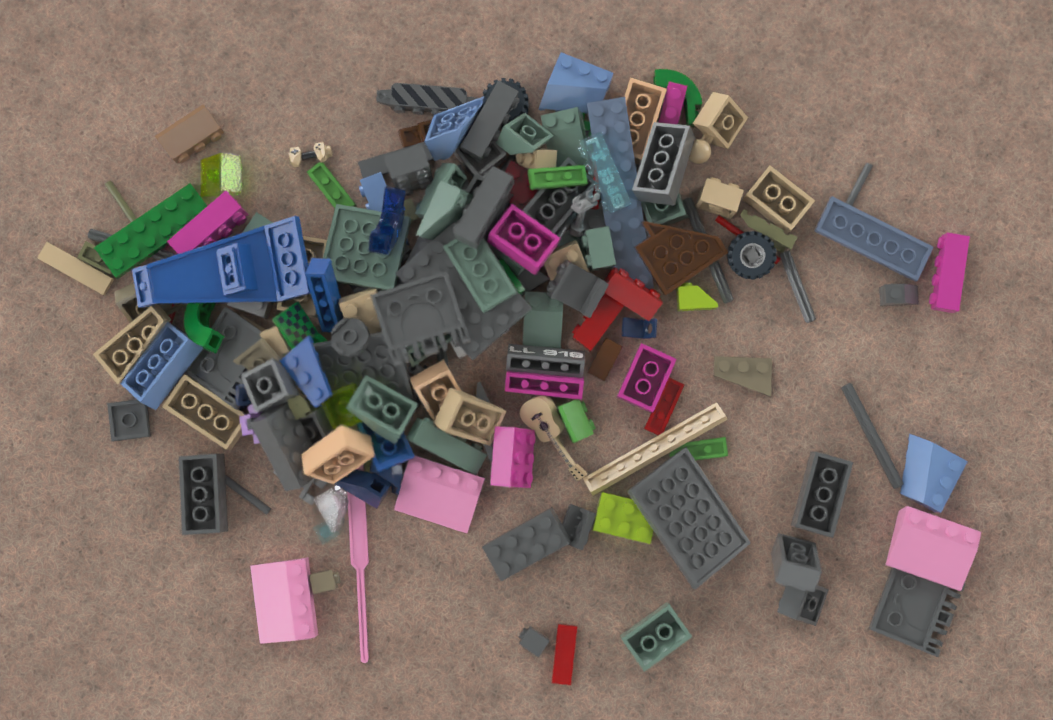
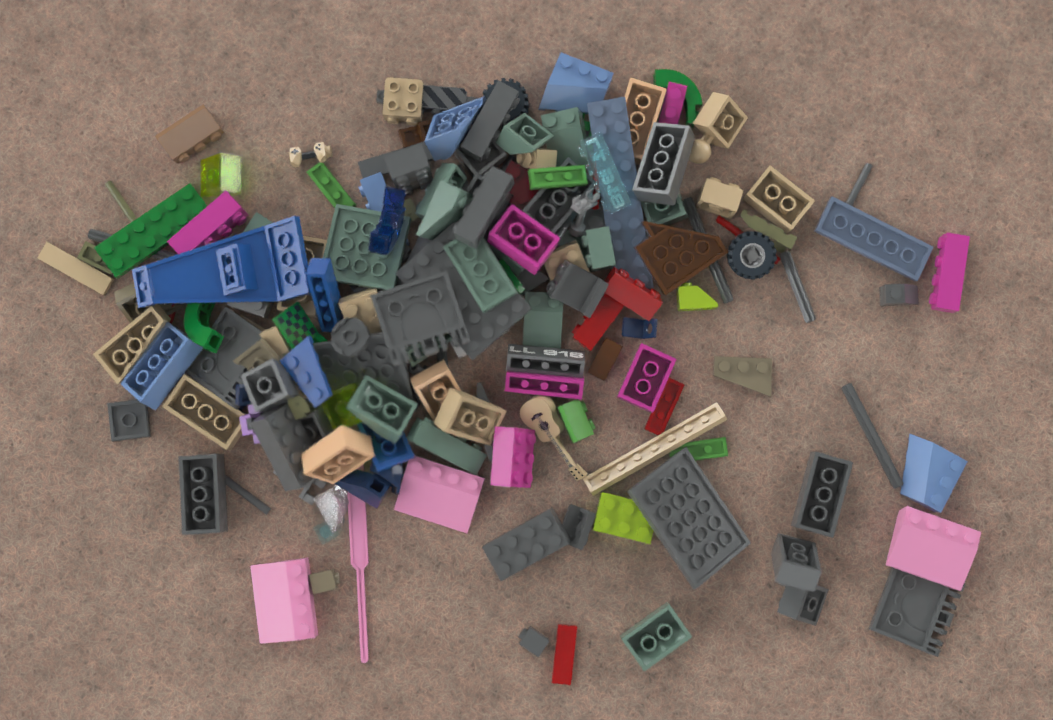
none -> tan bracket [383,78,423,125]

